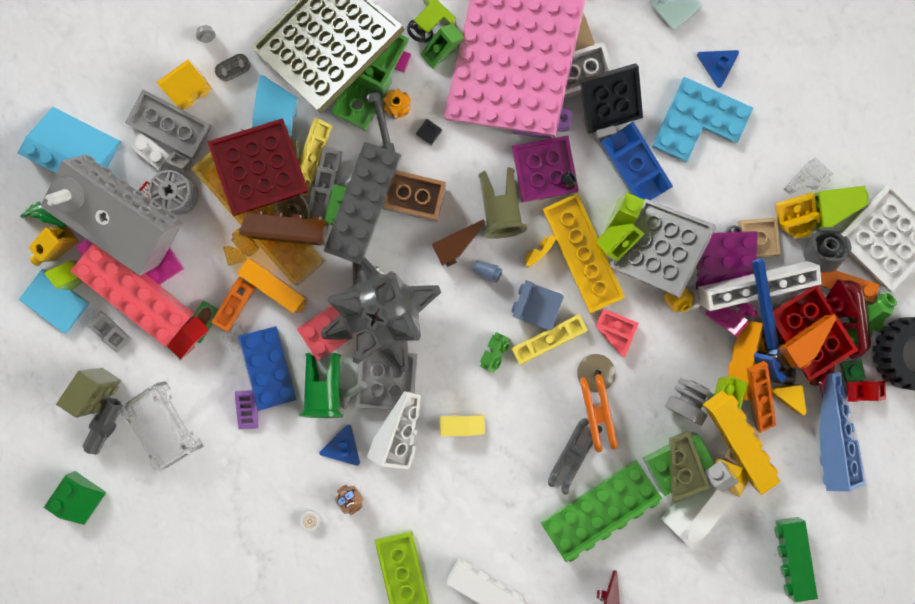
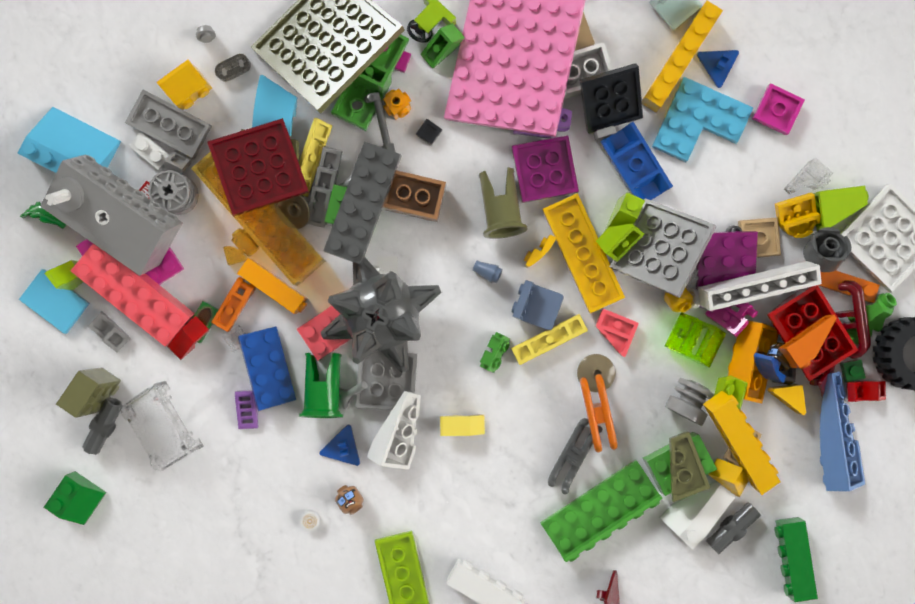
yellow torso [29,227,79,266] -> none
reddish brown slope [239,210,328,246] -> none
reddish brown slope [432,219,485,267] -> none
black hinge [560,171,577,188] -> none
light grey brick [704,460,739,493] -> none
orange plate [746,361,776,433] -> none
blue axle [752,259,779,349] -> none
dark red piece [826,279,861,318] -> none
none -> yellow brick [642,0,723,112]
none -> clear neon green piece [665,312,727,368]
none -> dark grey piece [706,502,761,554]
none -> dark pink plate [752,83,805,135]

